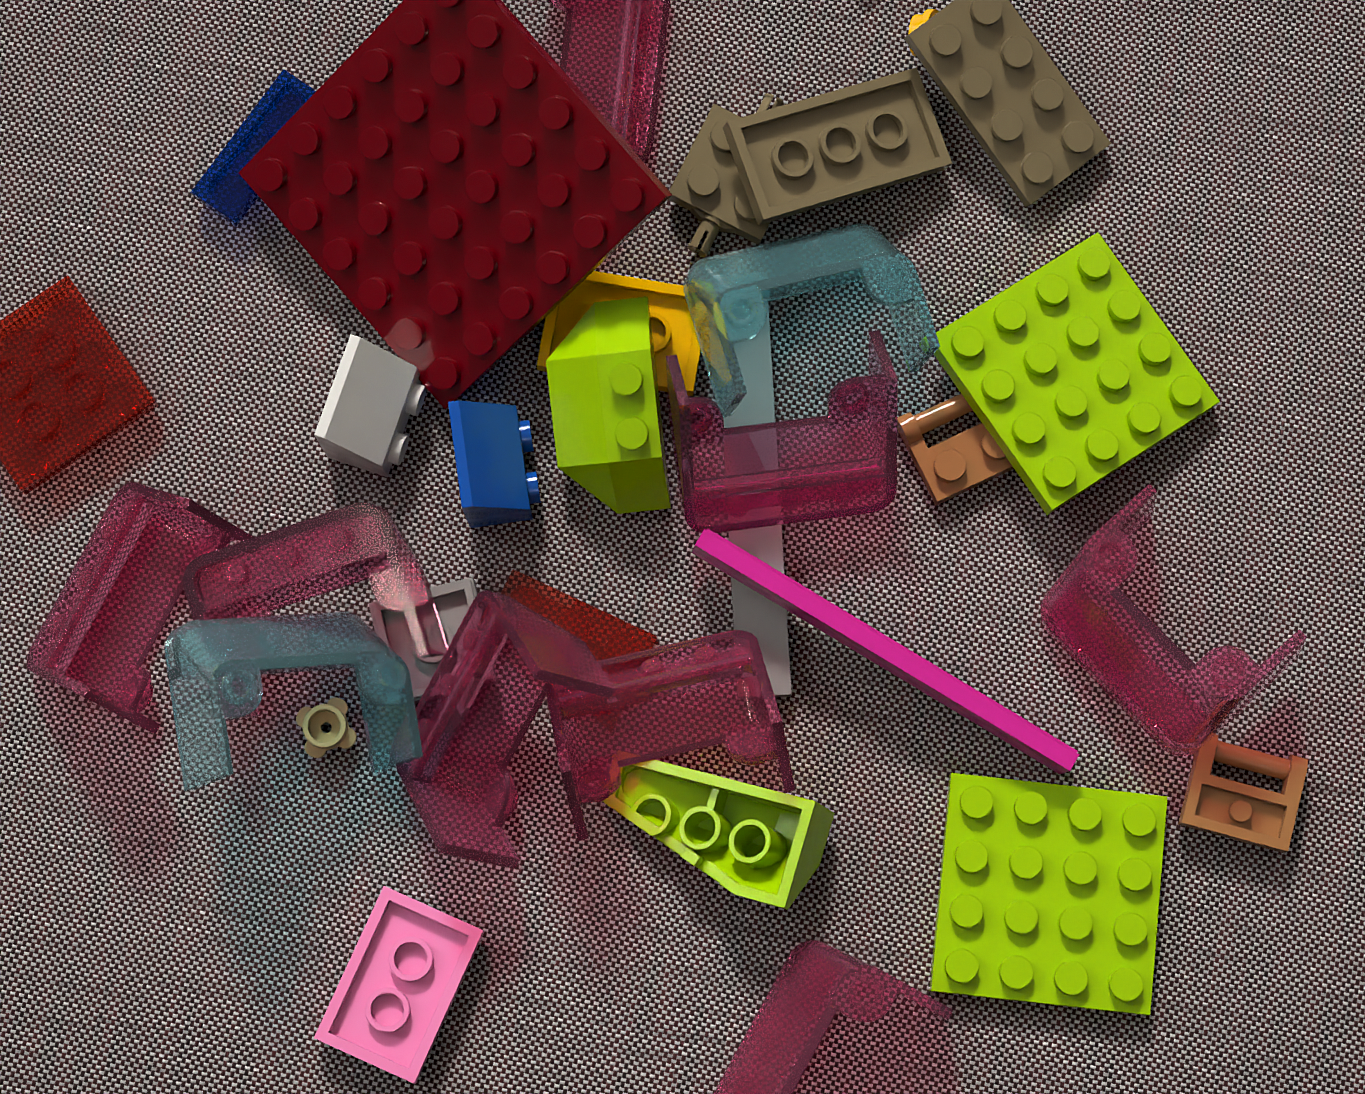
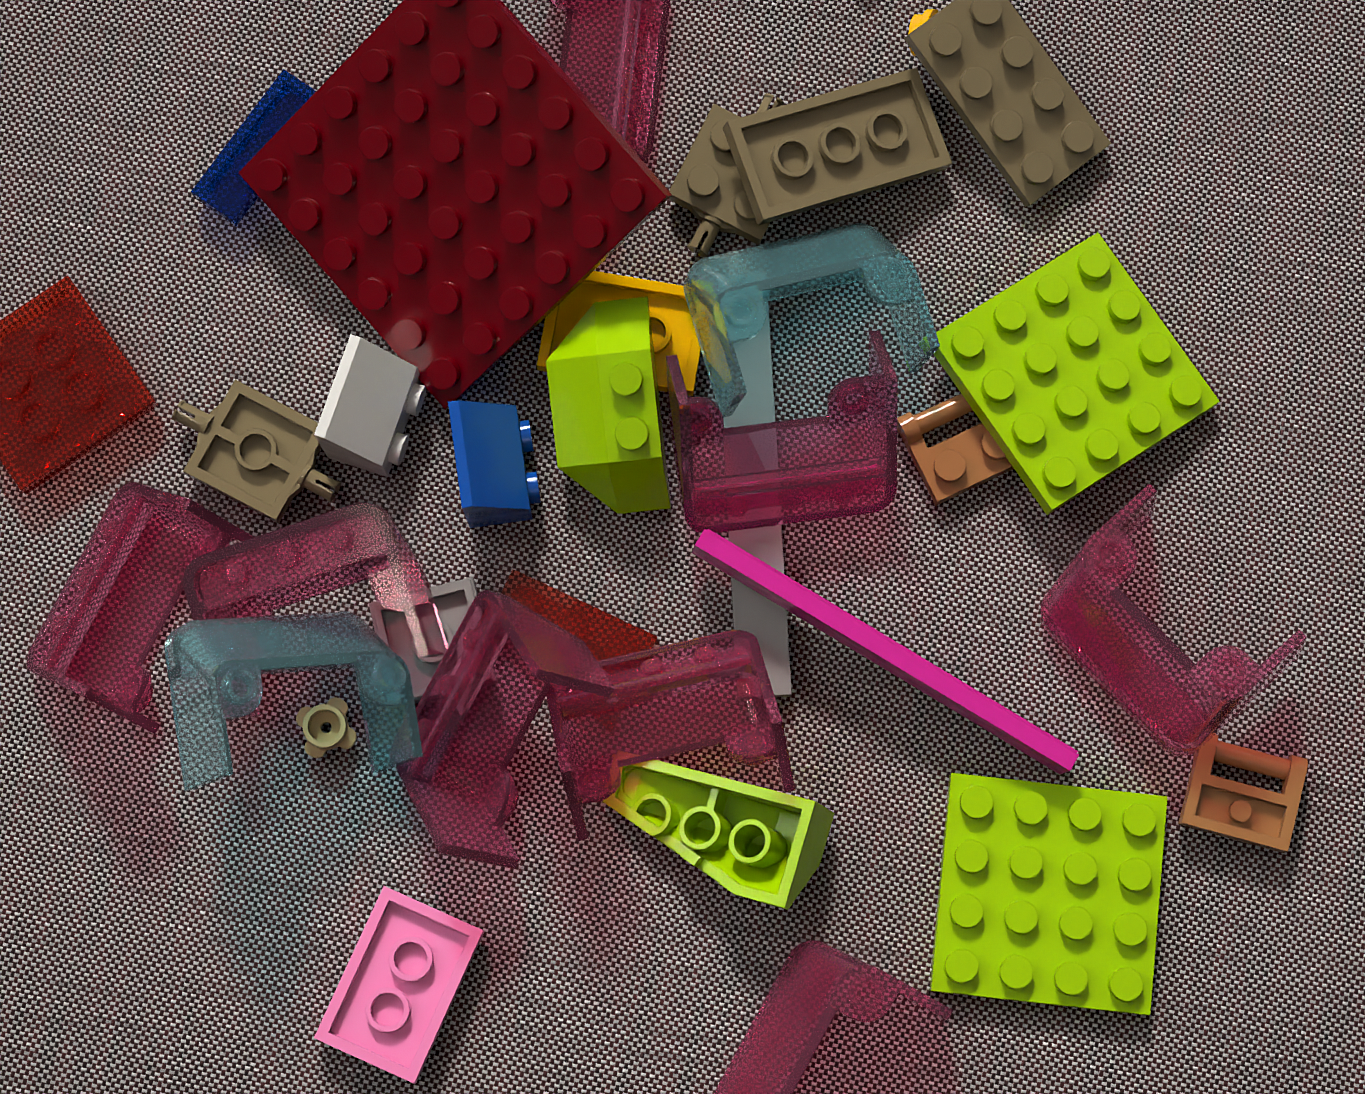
none -> dark tan plate [172,379,341,524]

